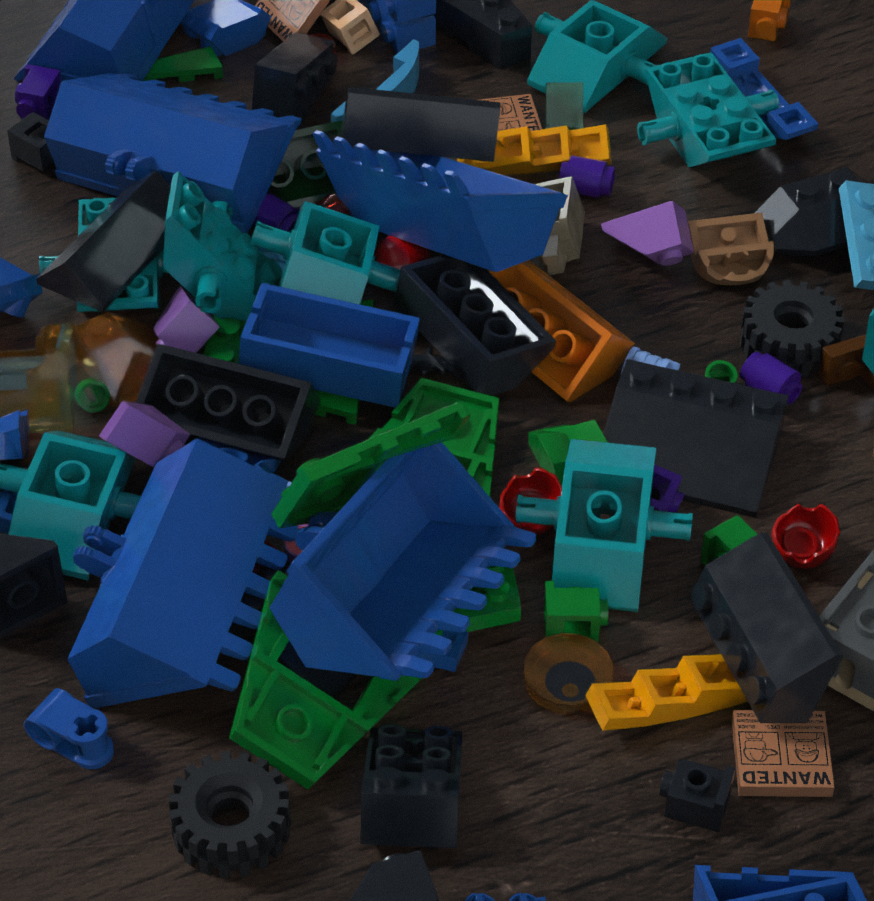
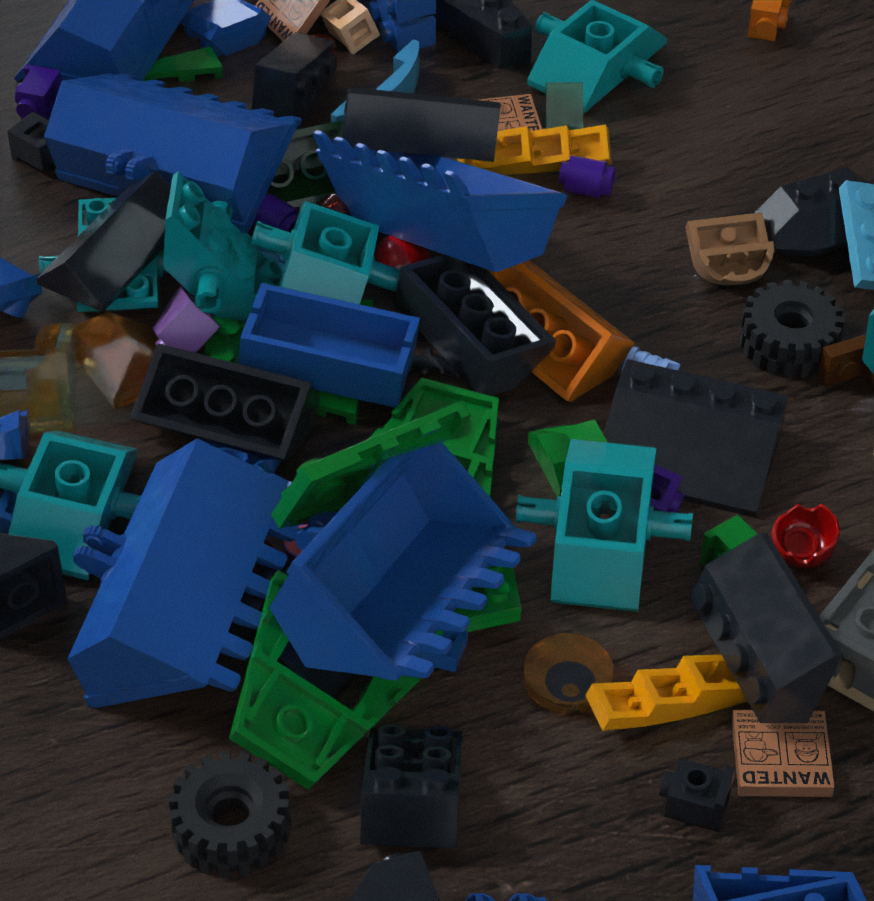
blue piece [23,688,114,769] -> none
green hinge [74,378,110,413] -> none
medium lavender slope [99,401,191,467] -> none
red hair [499,467,562,535] -> none
dark tan hinge [536,176,585,275] -> none
green brick [543,581,608,644] -> none
medium lavender slope [601,200,694,266] -> none
teal slope [637,52,779,168] -> none
green hinge [704,360,738,384] -> none
blue slope [710,38,818,140] -> none
dark purple brick [740,352,802,405] -> none

